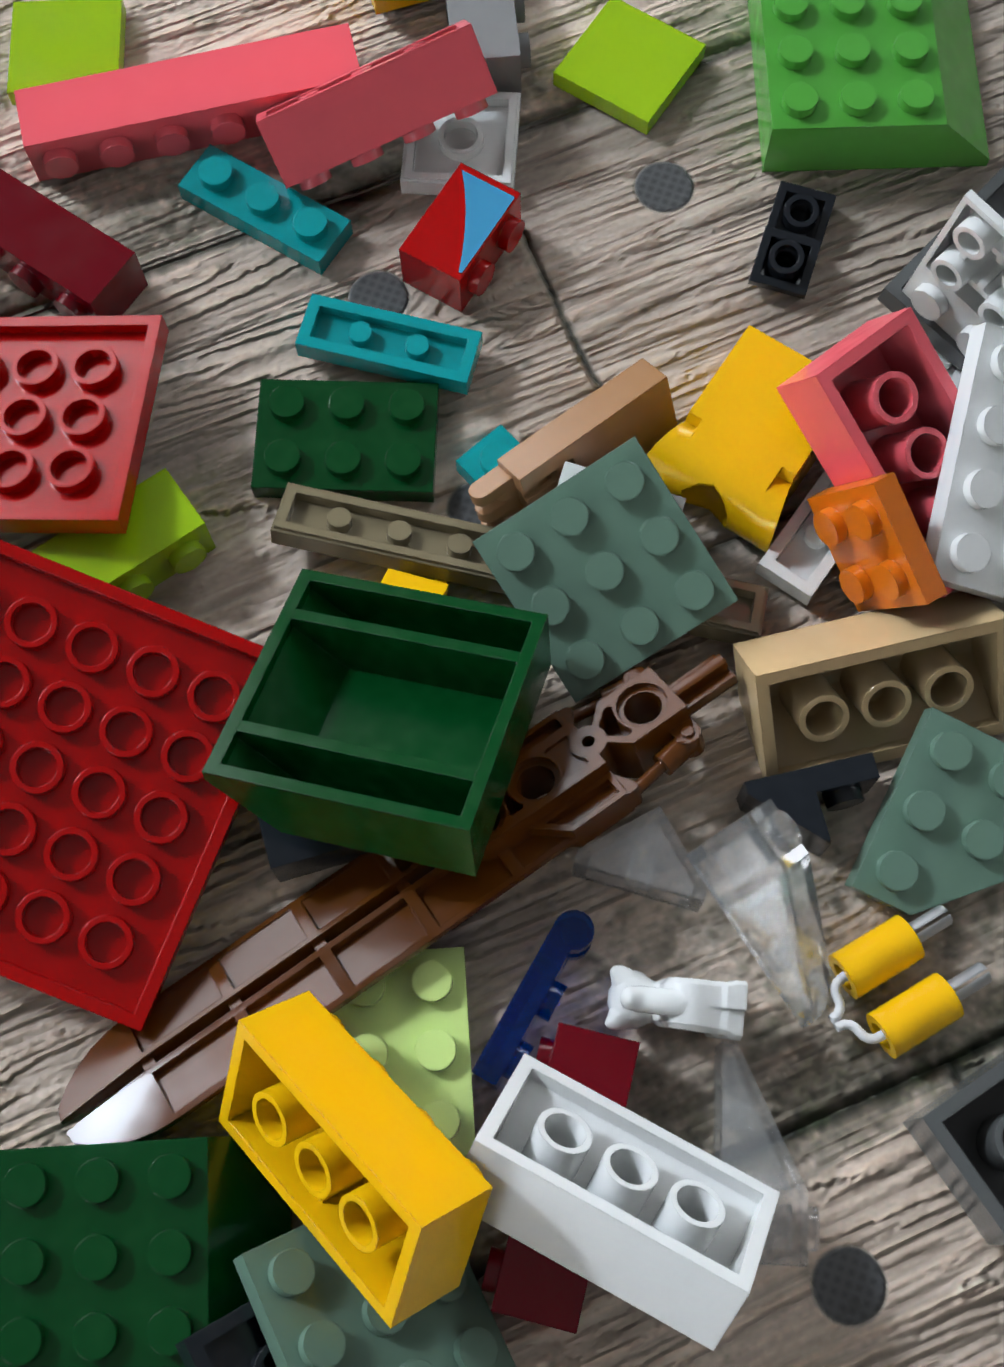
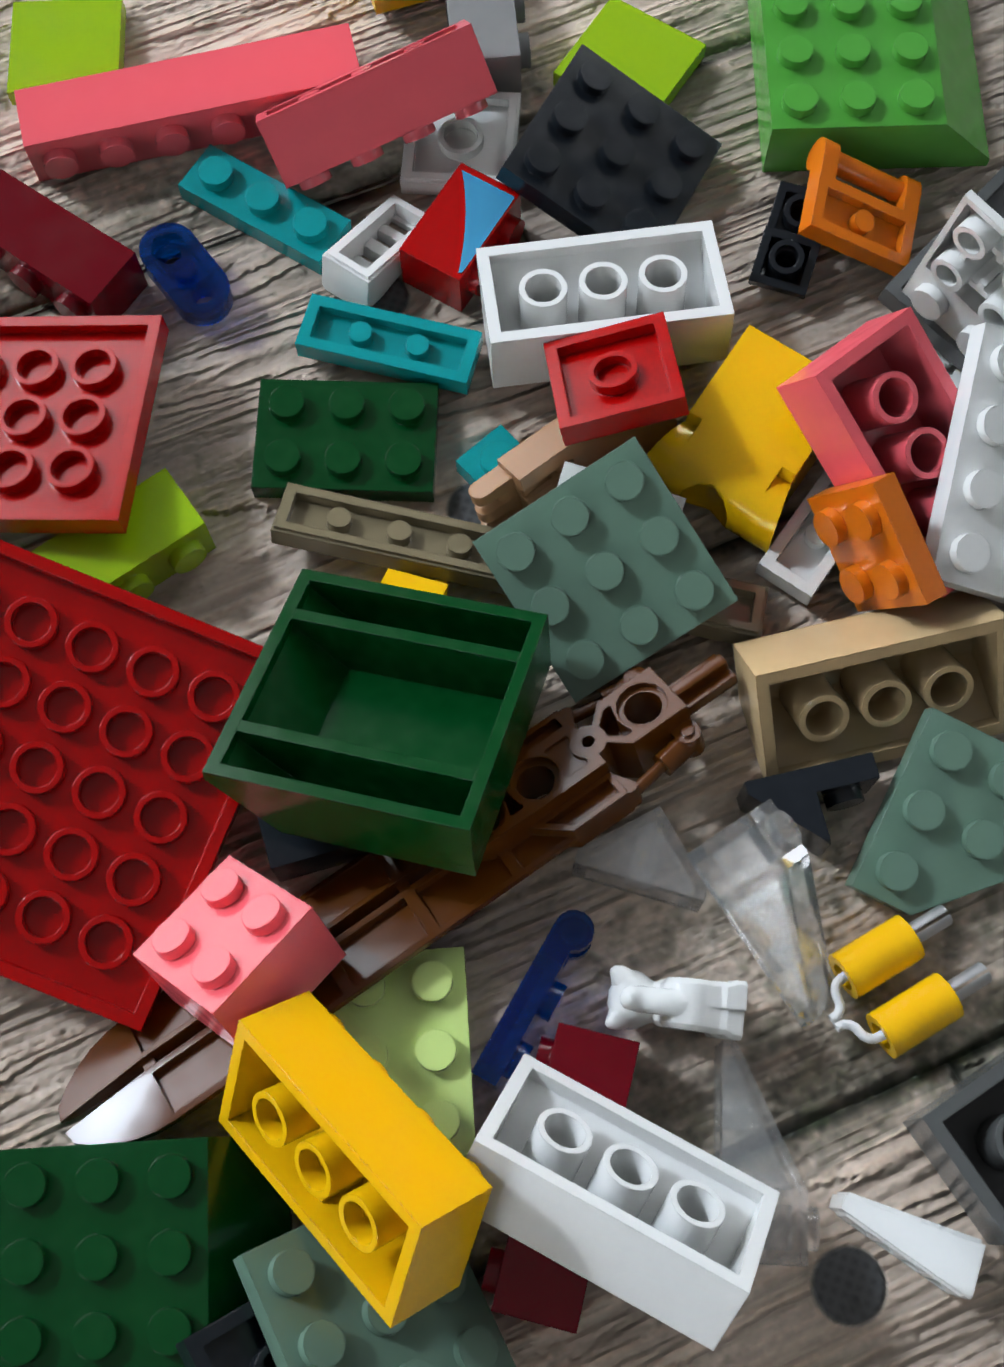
none -> coral brick [133,855,346,1046]
none -> clear blue plate [139,223,233,326]
none -> white slope [322,194,425,307]
none -> white slope [476,220,735,388]
none -> black plate [496,44,722,236]
none -> red plate [543,312,690,446]
none -> orange plate [798,137,922,277]
none -> white slope [829,1192,986,1300]

